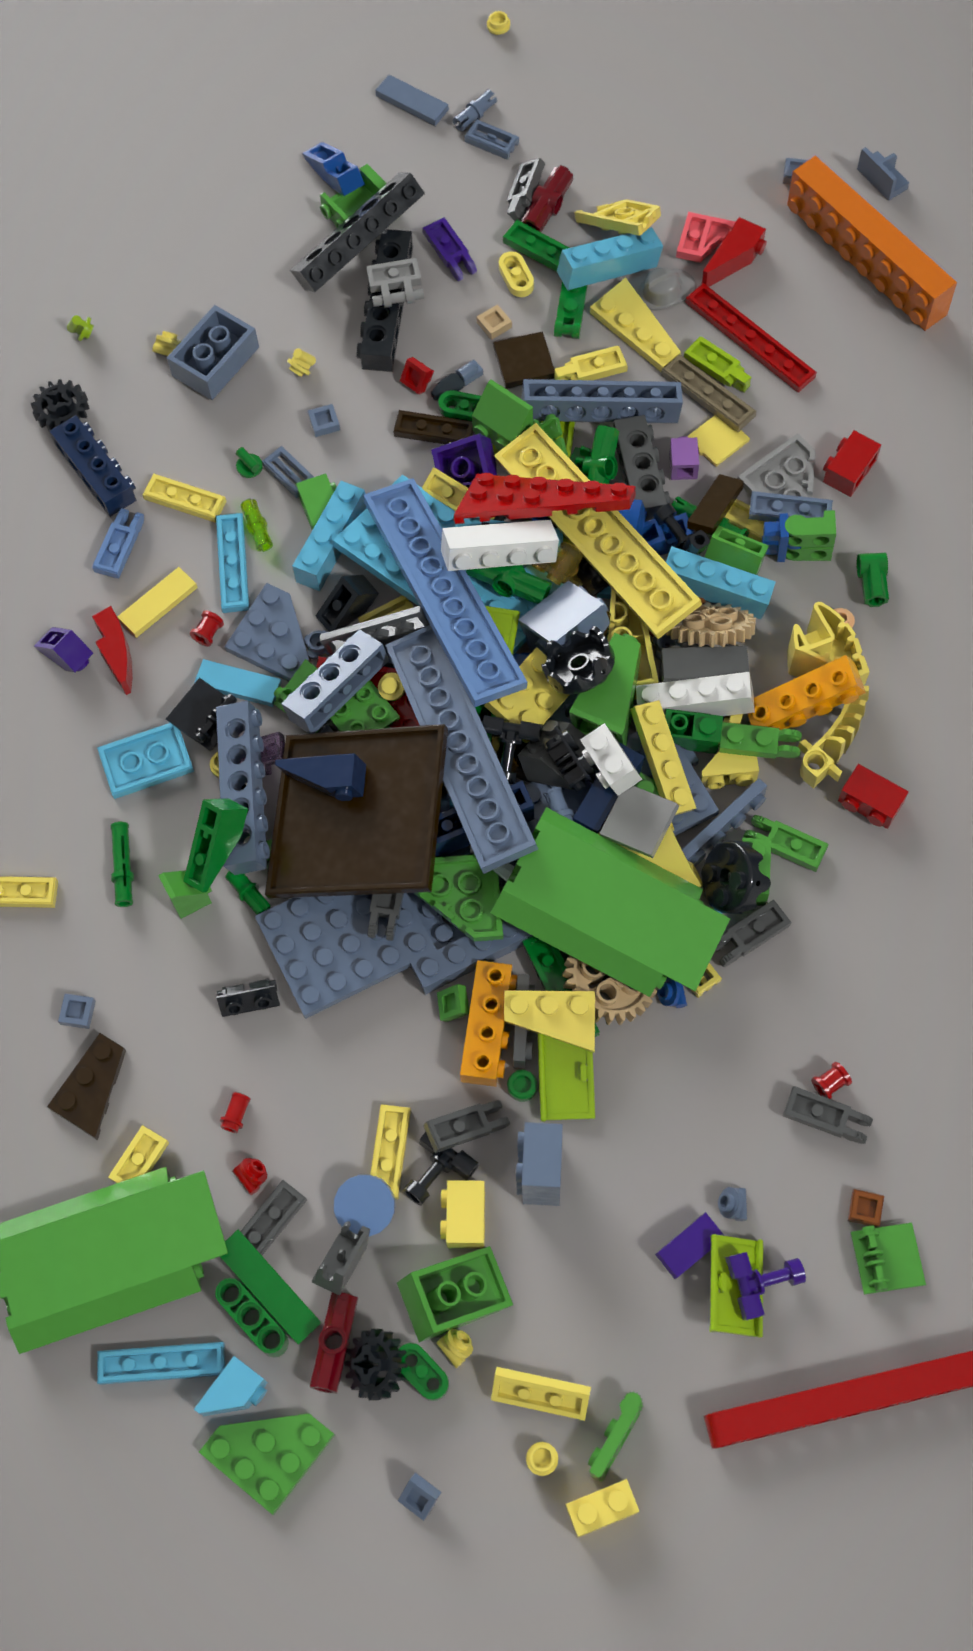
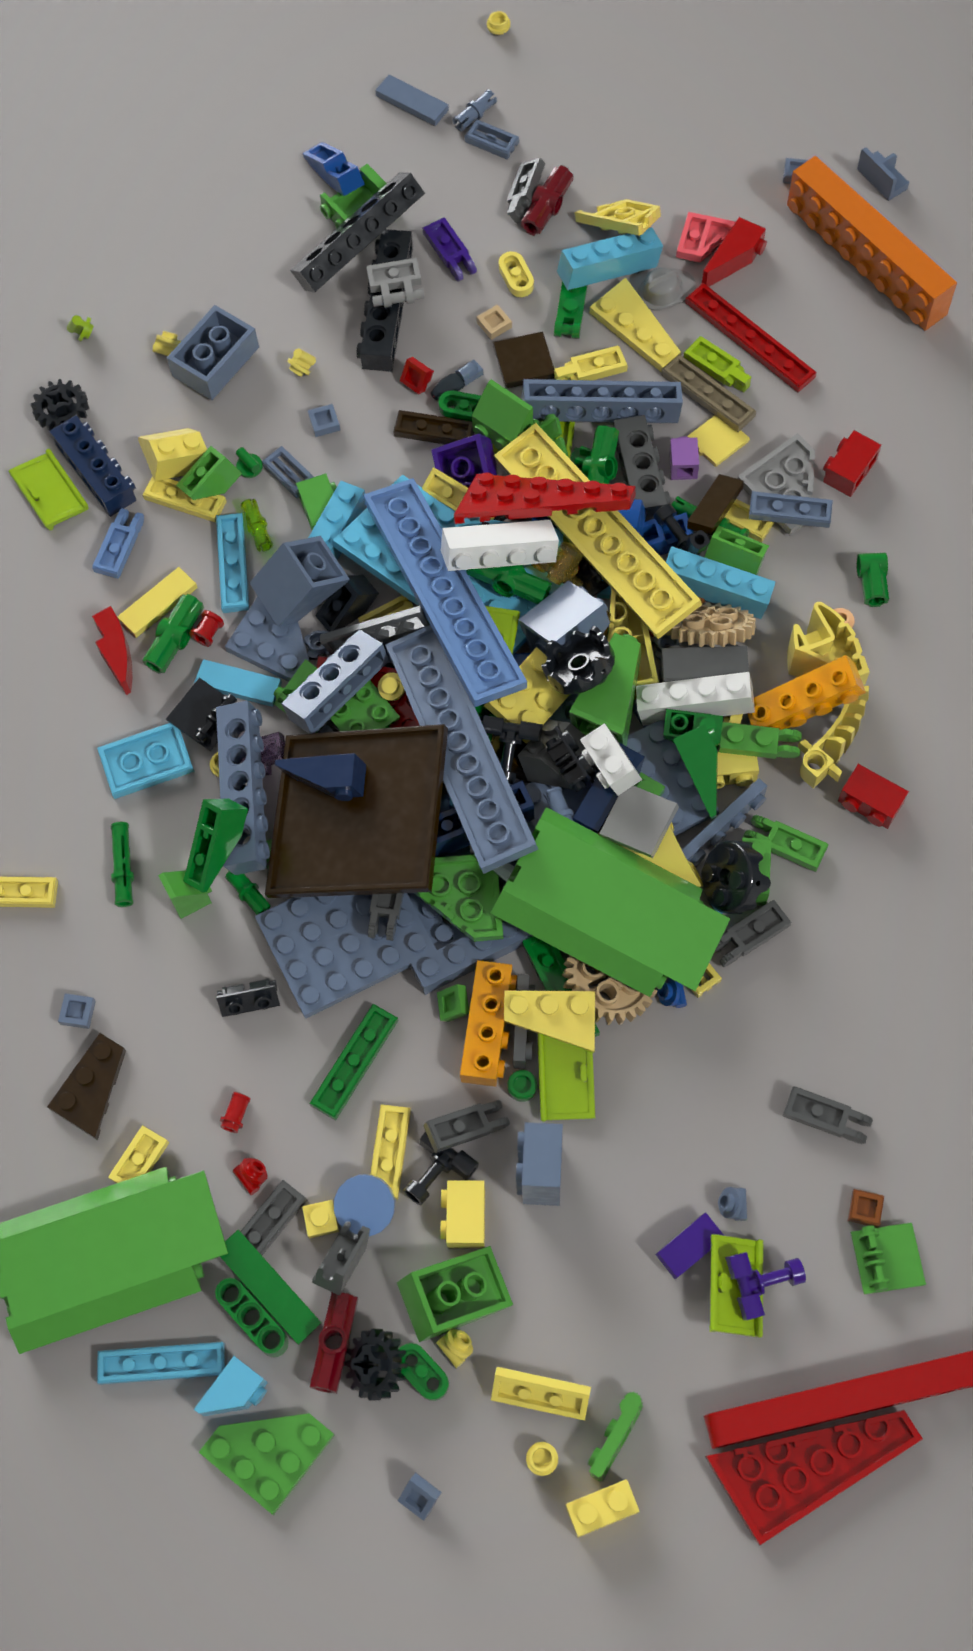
dark purple slope [34,627,93,673] -> none
green plate [503,220,569,272] -> none
light yellow plate [630,700,696,815] -> none
bright green hips [762,510,836,562] -> none
red bush [811,1062,852,1099] -> none
none -> lime door [8,449,89,530]
none -> light yellow slope [138,428,207,481]
none -> green piece [142,594,204,674]
none -> bright green slope [176,446,242,500]
none -> sand blue slope [250,536,350,627]
none -> light yellow plate [302,1200,339,1239]
none -> green tile [309,1004,399,1121]
none -> green slope [673,724,720,820]
none -> red wing [705,1410,923,1546]

